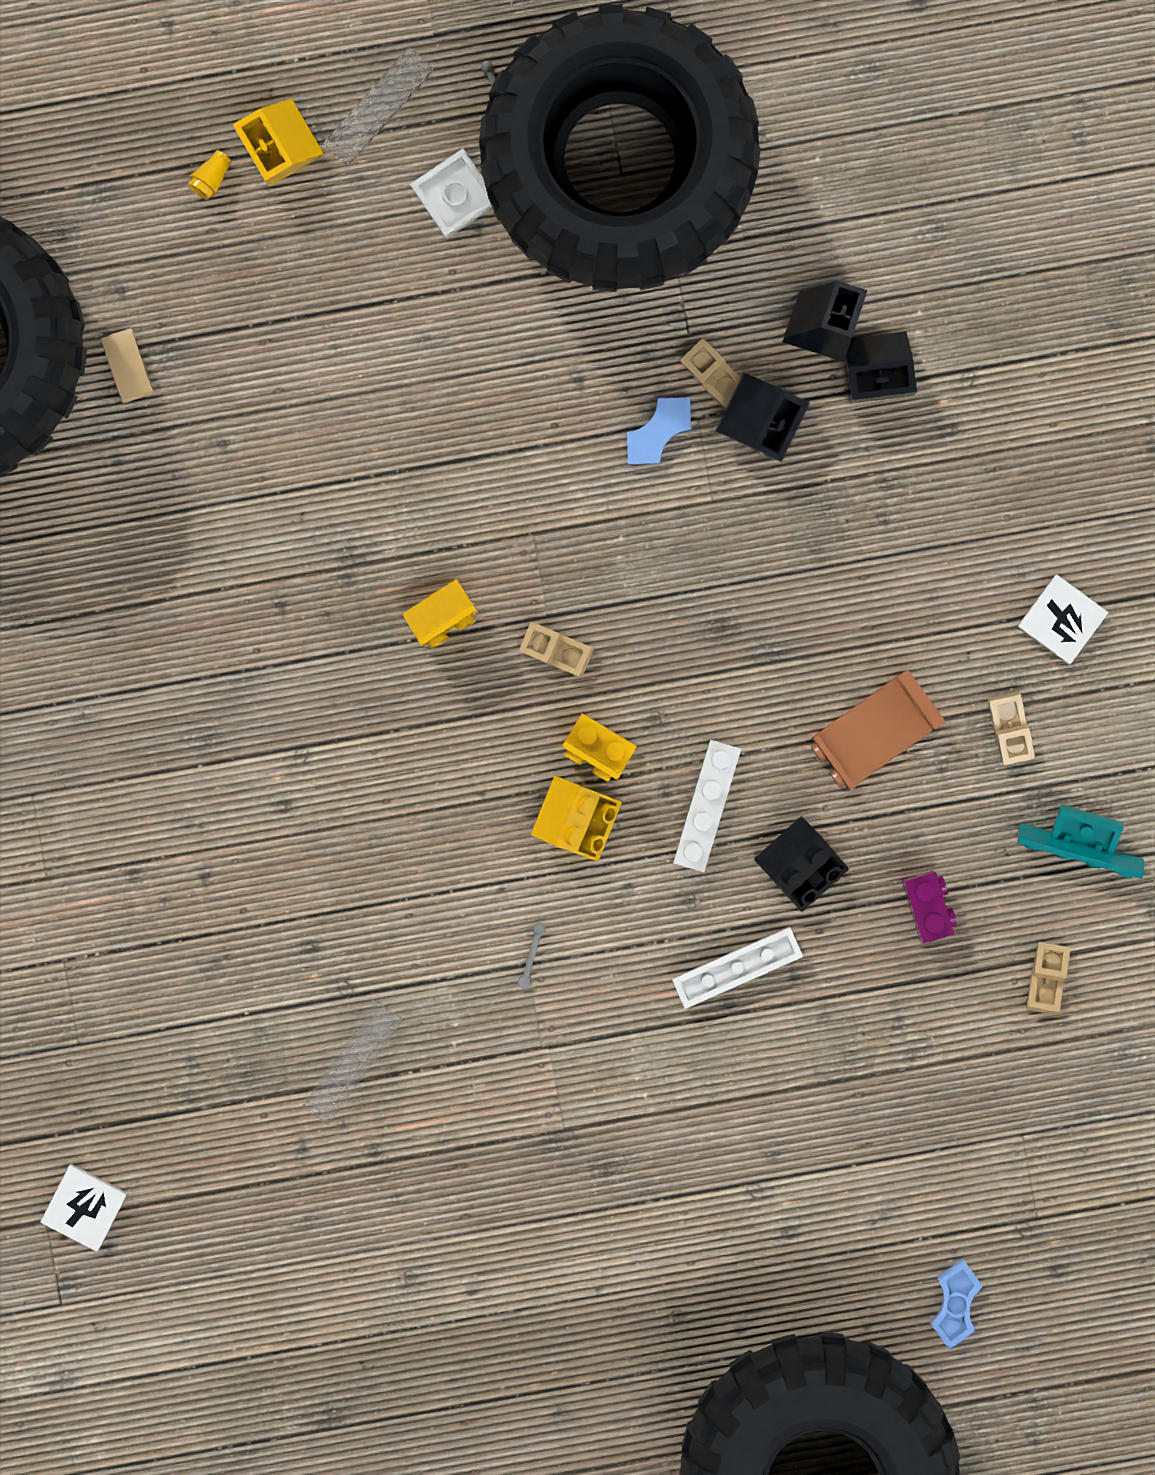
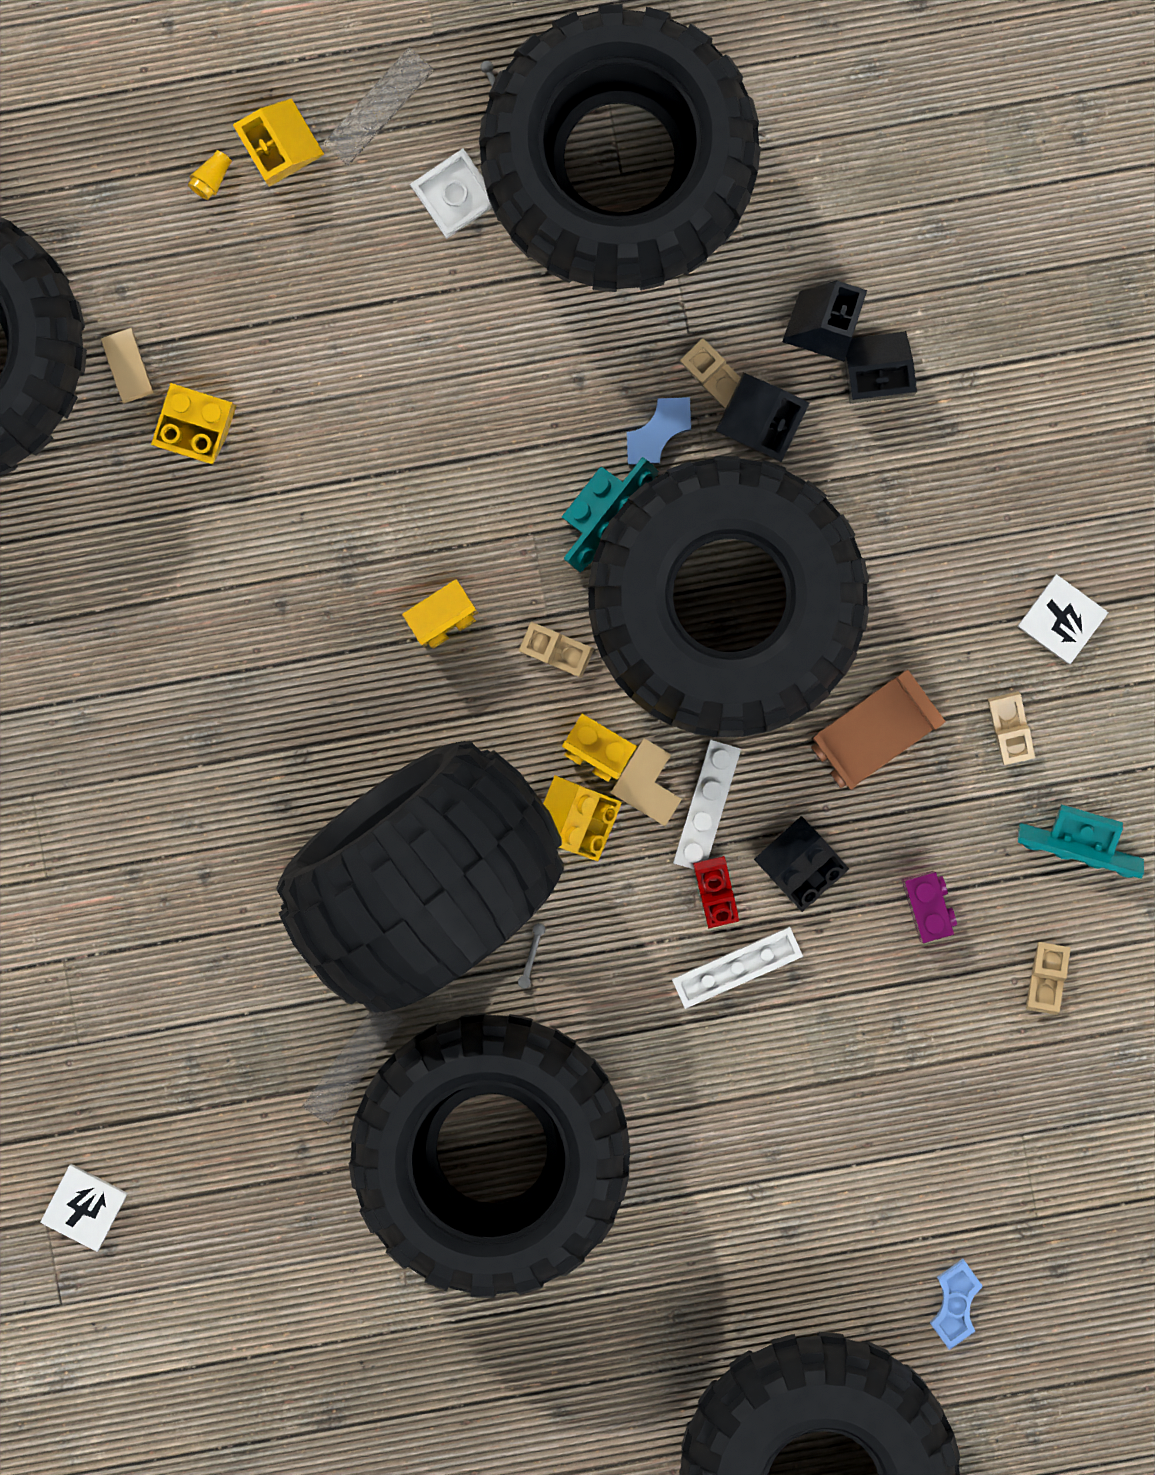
none -> yellow slope [151,383,237,465]
none -> black tyre [276,741,564,1013]
none -> black tyre [349,1013,630,1298]
none -> teal bracket [562,457,659,572]
none -> black tyre [588,456,869,737]
none -> tan tile [610,738,682,826]
none -> red slope [693,856,740,929]

